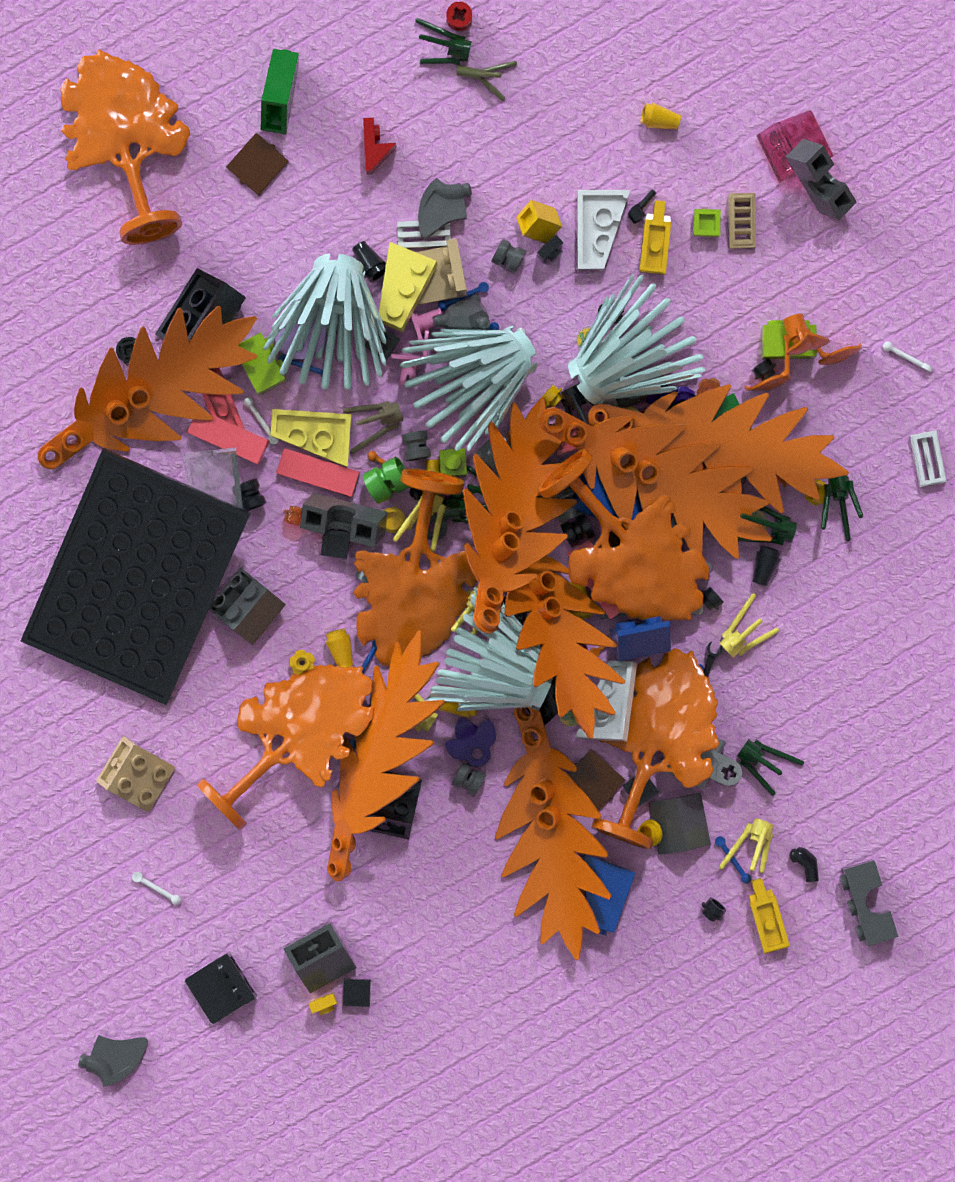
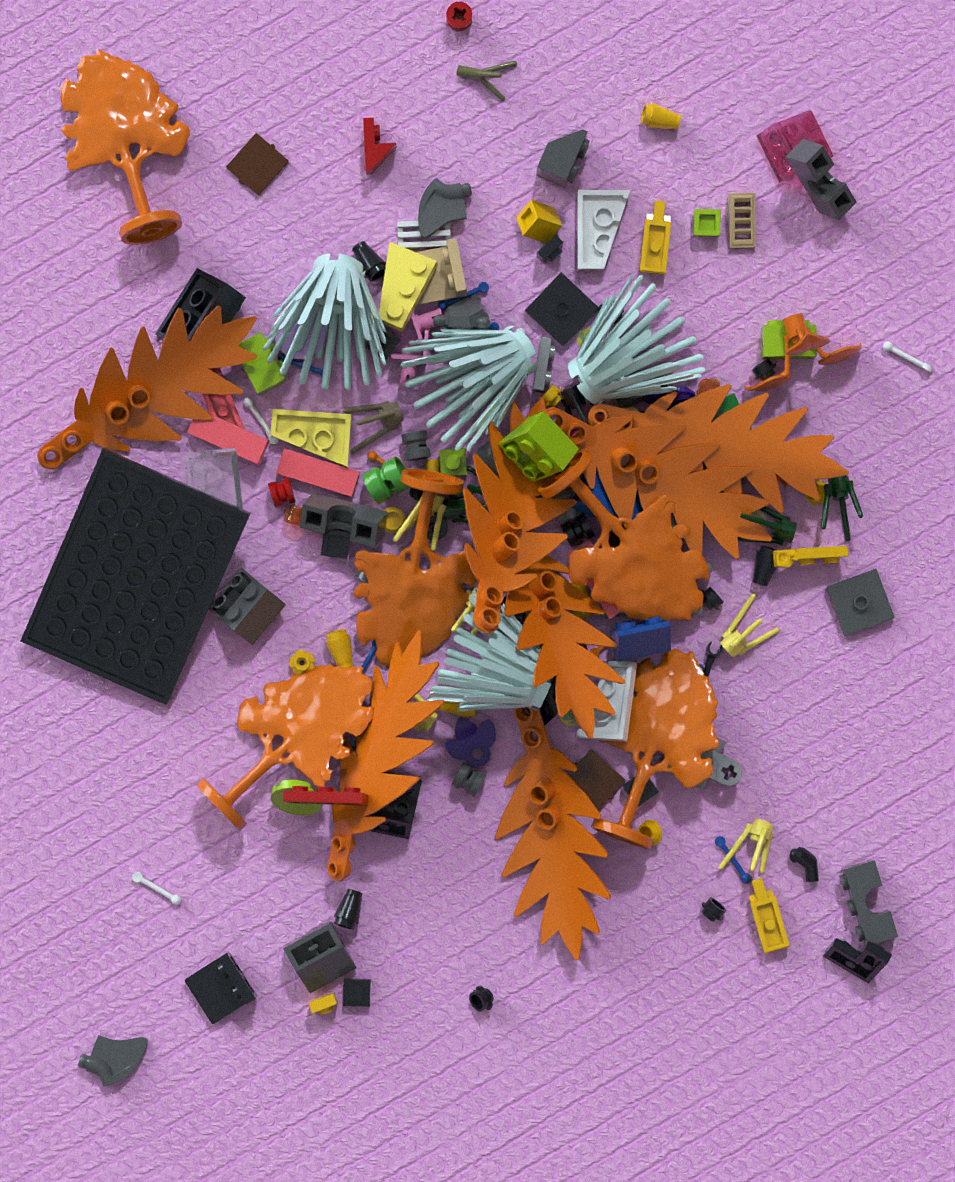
tan bracket [96,736,175,812] -> none
black wheel [116,337,136,365] -> none
black wheel [233,478,267,511] -> none
green slope [260,49,299,135] -> none
dark green plant [415,18,472,65] -> none
dark grey wheel [491,239,527,274] -> none
blue slope [583,854,635,936] -> none
black hand [628,189,656,224] -> none
dark grey slope [649,793,711,855] -> none
dark green plant [737,739,804,795] -> none
white tile [910,430,947,487] -> none
none -> red wheel [268,477,296,508]
none -> lime tile [270,780,322,815]
none -> red plate [283,786,368,806]
none -> black cone [334,889,363,930]
none -> black plate [469,986,494,1012]
none -> lime slope [498,411,579,482]
none -> black plate [525,272,599,347]
none -> light grey plate [532,336,556,393]
none -> dark grey slope [536,129,590,188]
none -> yellow hinge [773,546,849,568]
none -> black plate [823,938,892,984]
none -> dark grey plate [826,569,895,636]

